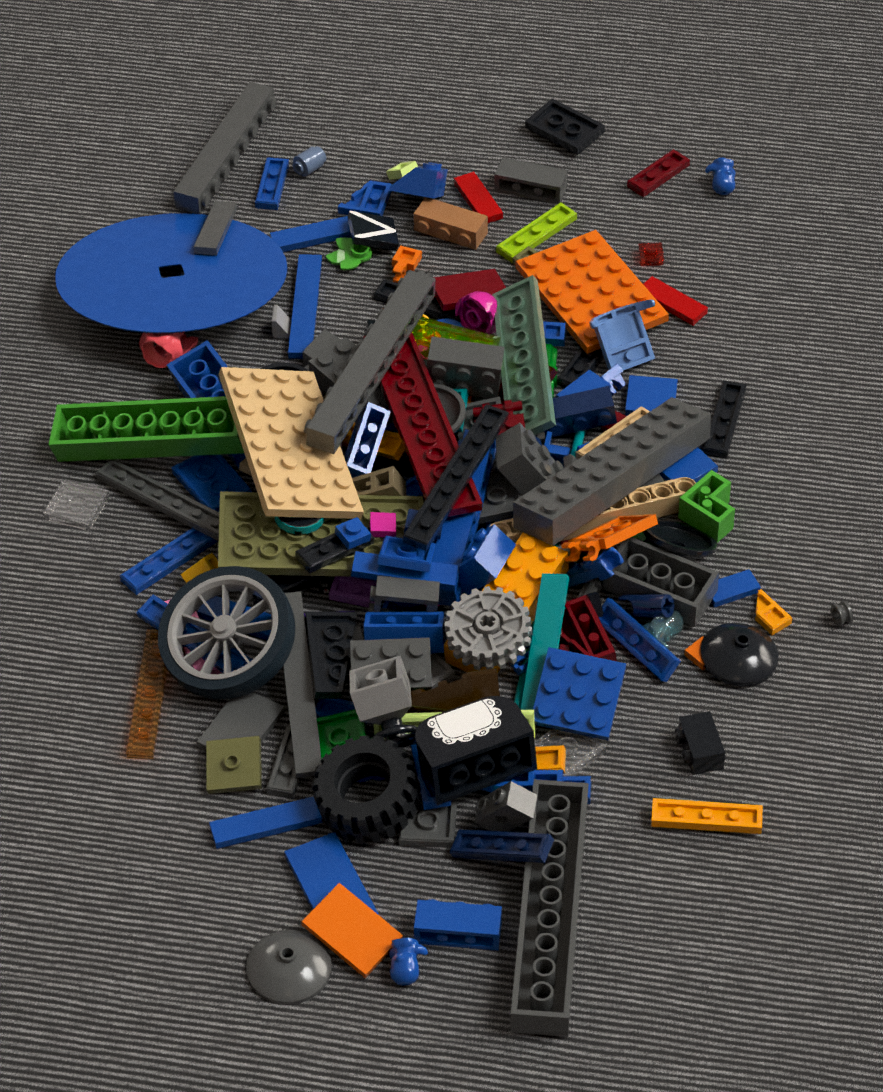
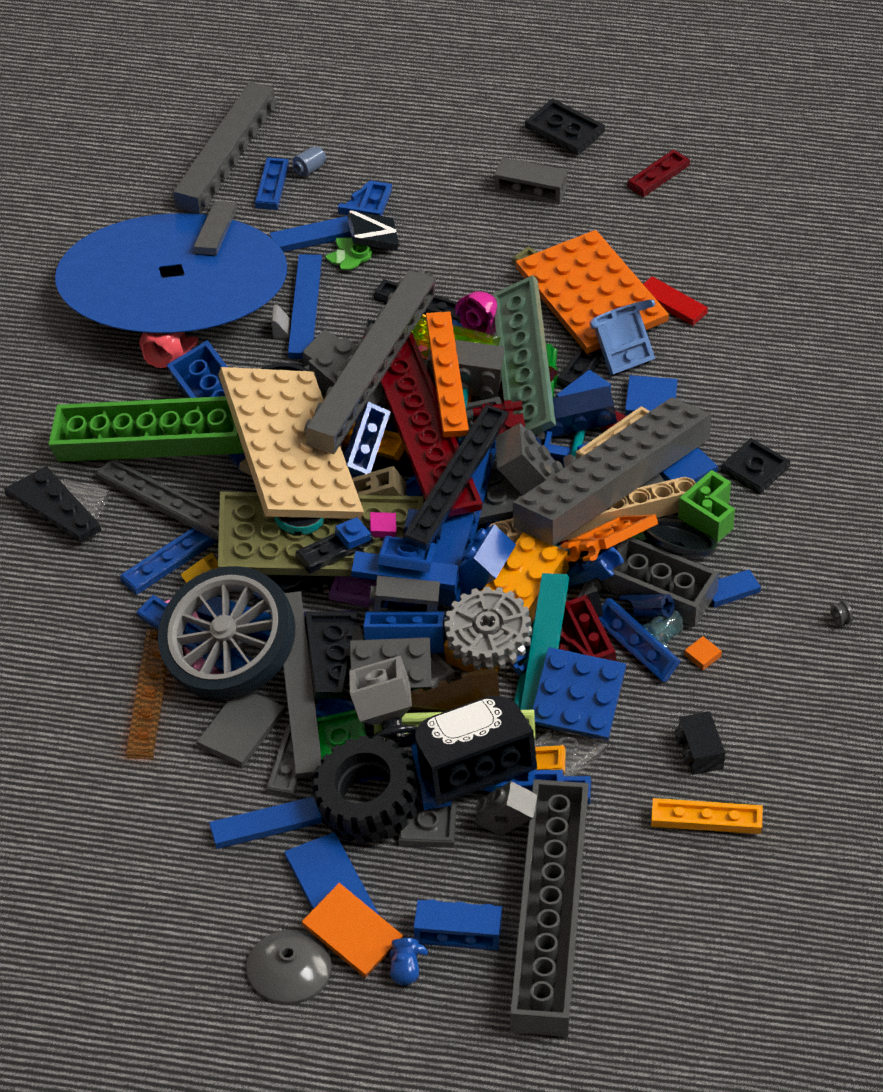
blue tile [171,454,252,512] -> none
olive plate [206,736,262,794] -> none
yellowish green plate [386,161,418,180] -> none
blue slope [389,162,448,198] -> none
orange plate [392,246,422,283] -> none
medium nougat brick [414,197,488,250] -> none
dark red tile [433,269,506,311] -> none
dark blue tile [449,829,554,863] -> none
red tile [454,172,503,223] -> none
lime tile [496,203,577,263] -> none
blue panel [543,321,566,346] -> none
tile [601,364,625,396] -> none
clear red plate [638,242,664,266] -> none
black dish [700,623,779,686] -> none
black tile [703,380,747,459] -> none
blue animal [705,157,736,195] -> none
light orange tile [755,589,792,636] -> none
none -> black wing [4,466,101,542]
none -> orange plate [426,312,469,438]
none -> black tile [721,438,791,495]

